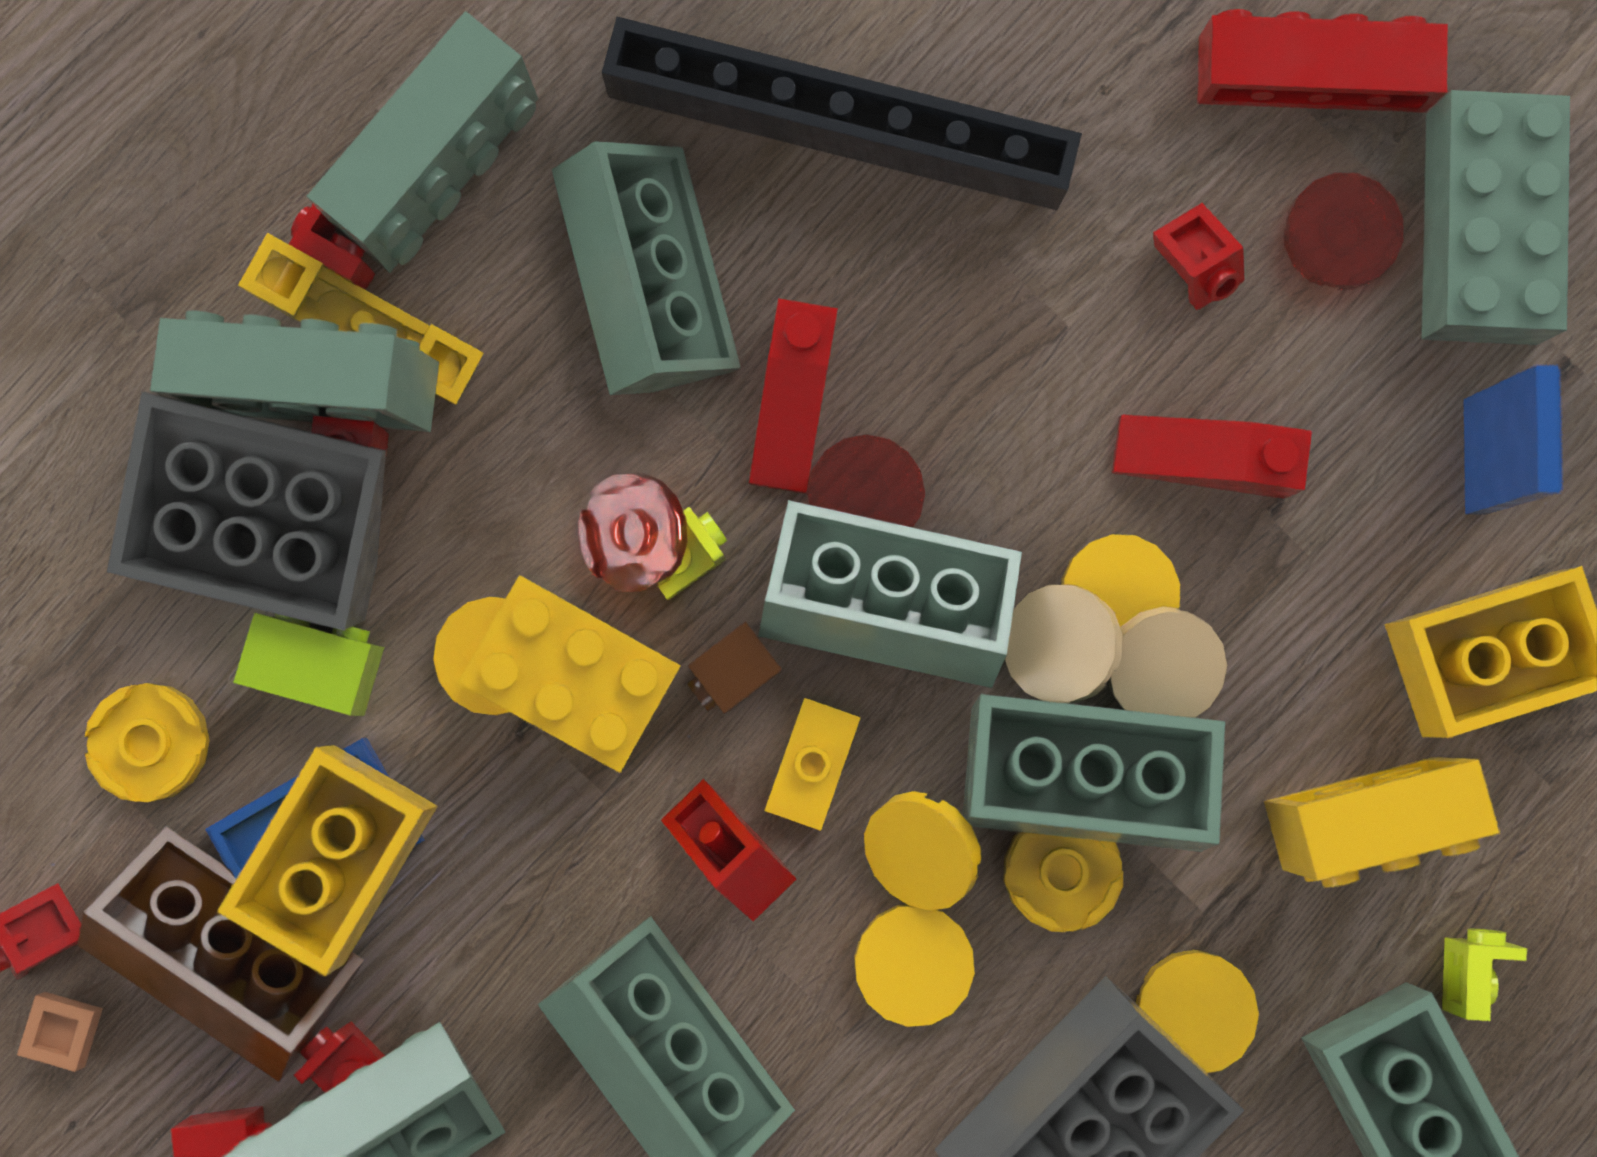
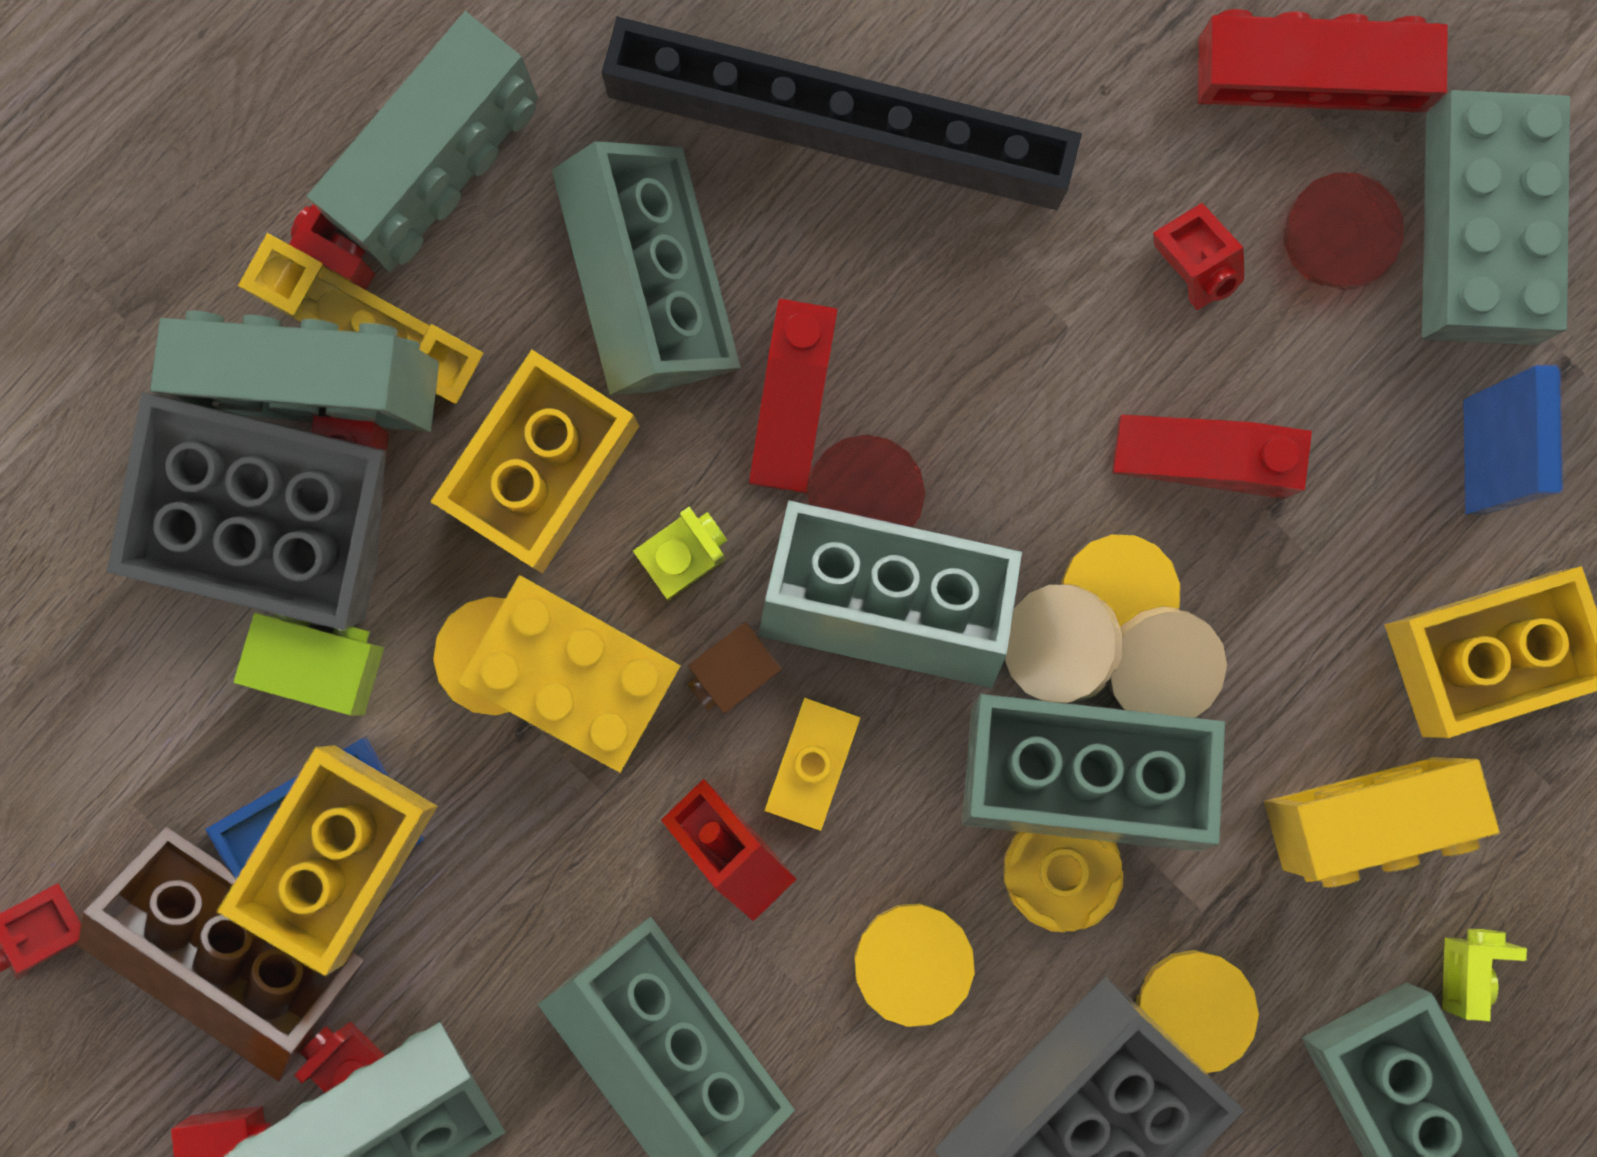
nougat plate [17,992,103,1072] -> none
yellow tile [85,683,210,802] -> none
clear red tile [578,473,688,592] -> none
yellow tile [864,791,981,911] -> none
none -> yellow brick [430,350,640,574]

